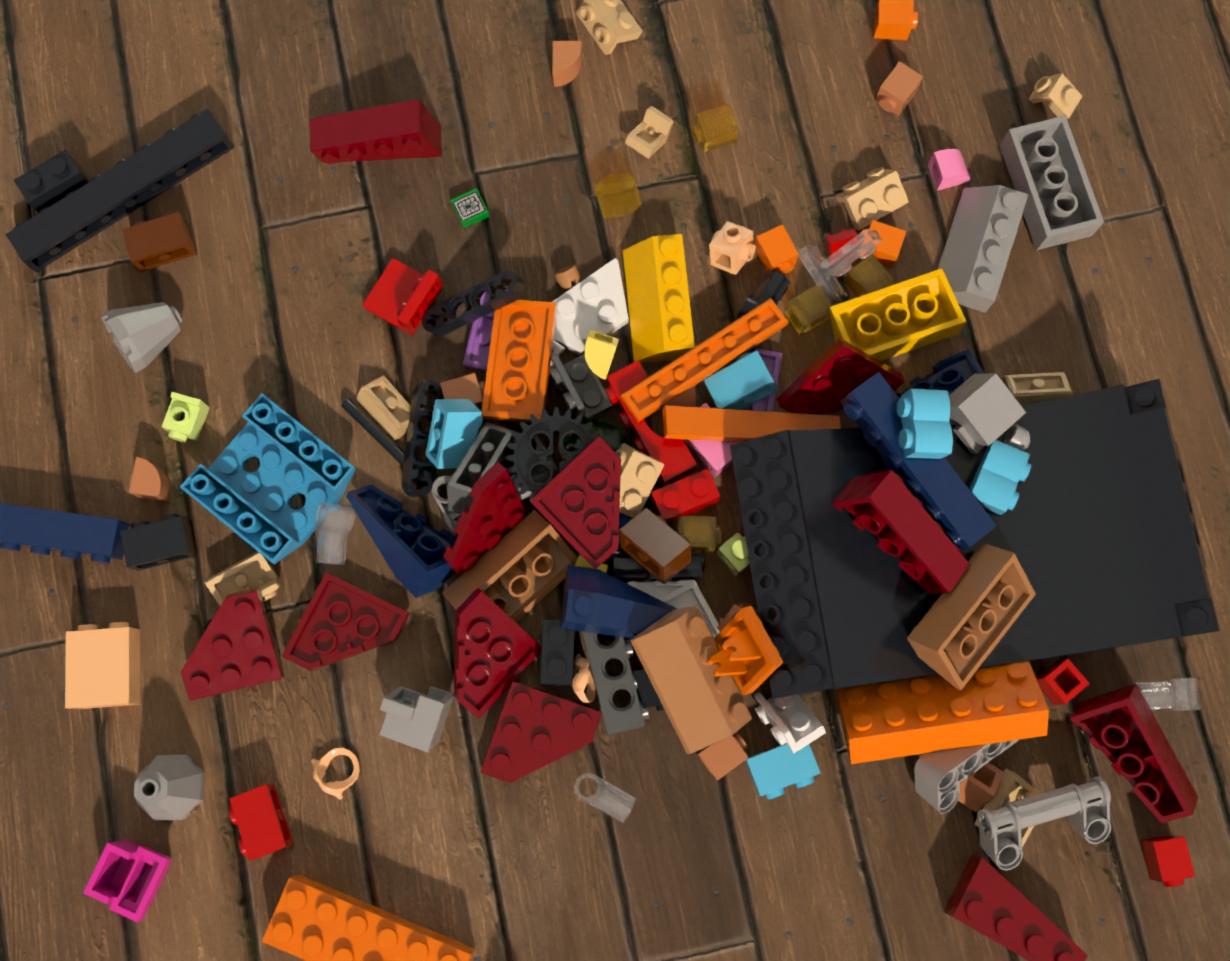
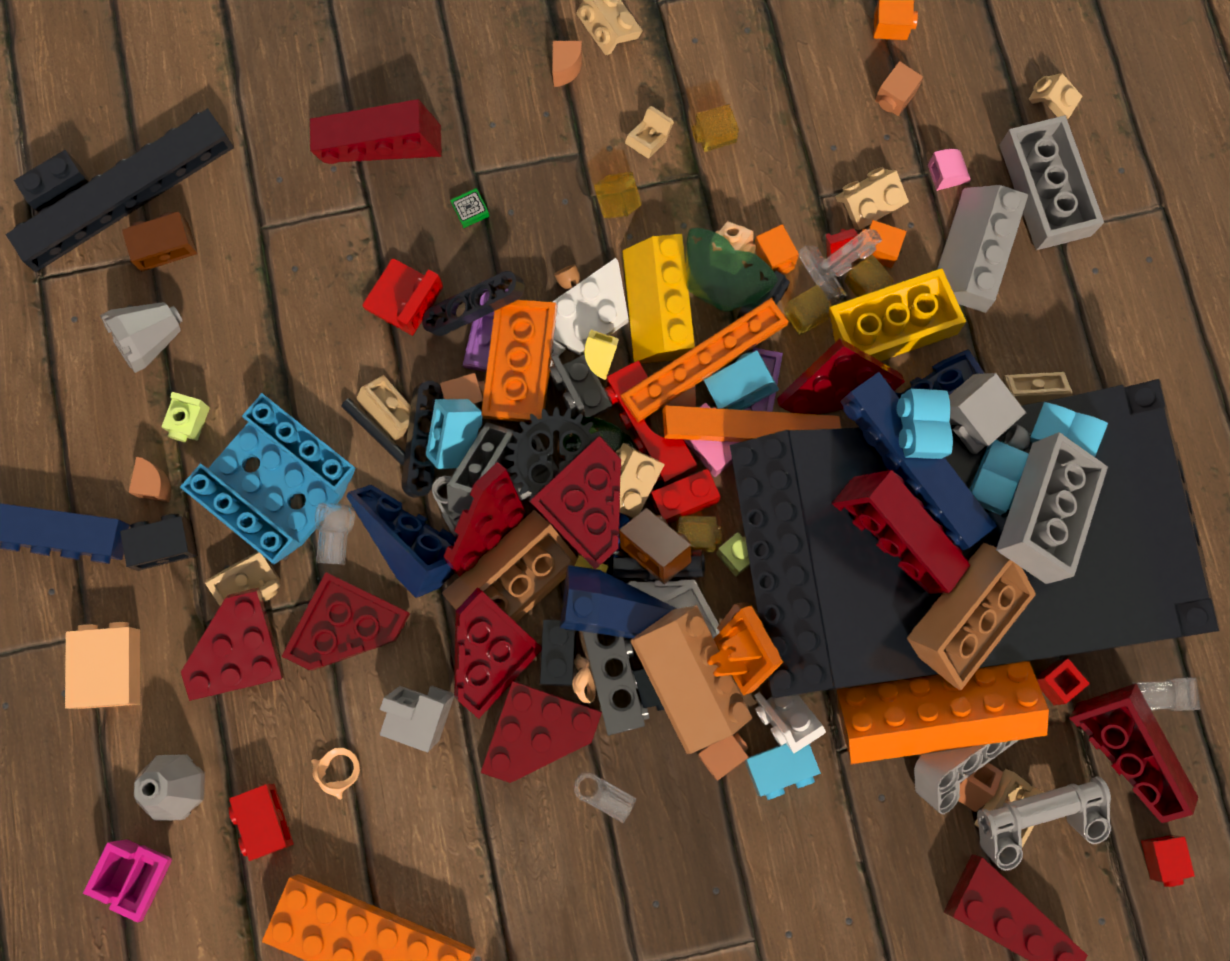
none -> clear green piece [686,228,778,312]
none -> light grey brick [996,432,1108,584]
none -> medium azure brick [1030,402,1108,457]

